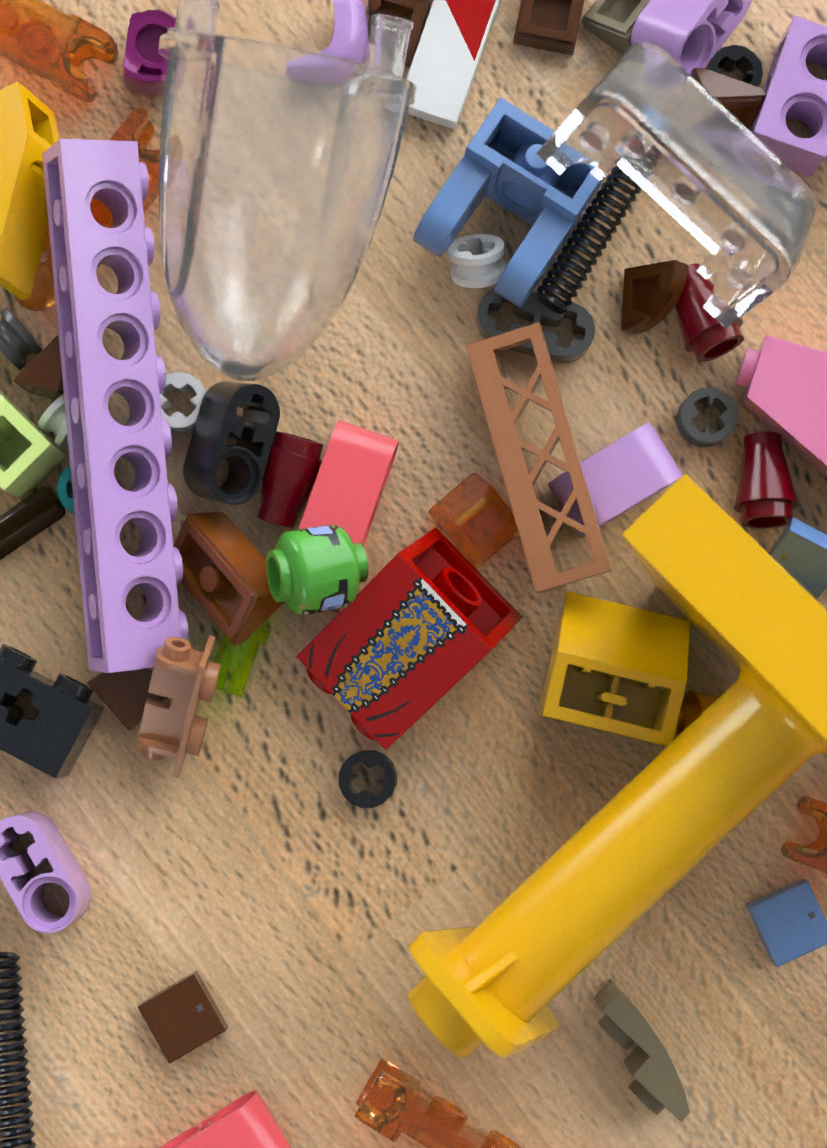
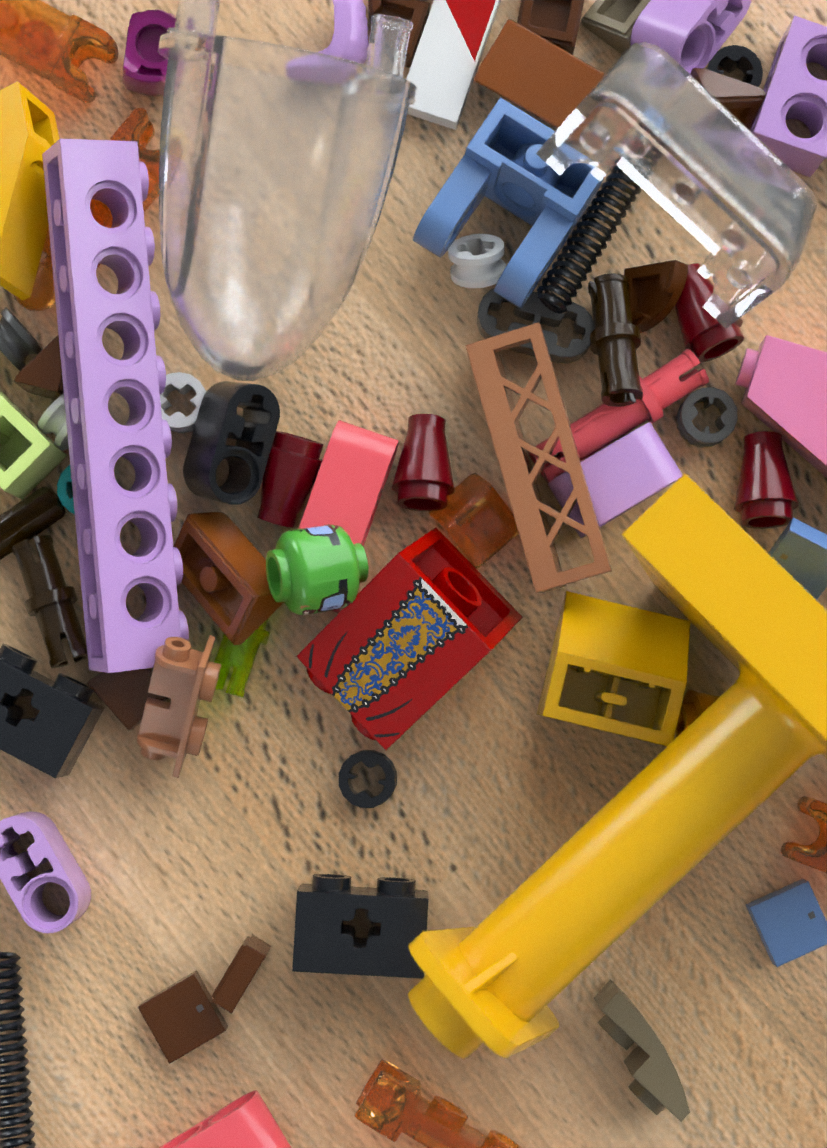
none -> dark brown pin [12,535,88,668]
none -> reddish brown tile [211,934,271,1014]
none -> black brick [292,874,429,979]
none -> dark red cone [391,414,455,511]
none -> dark orange slope [473,19,617,141]
none -> coral pin [528,348,709,483]
none -> dark brown pin [588,273,643,407]

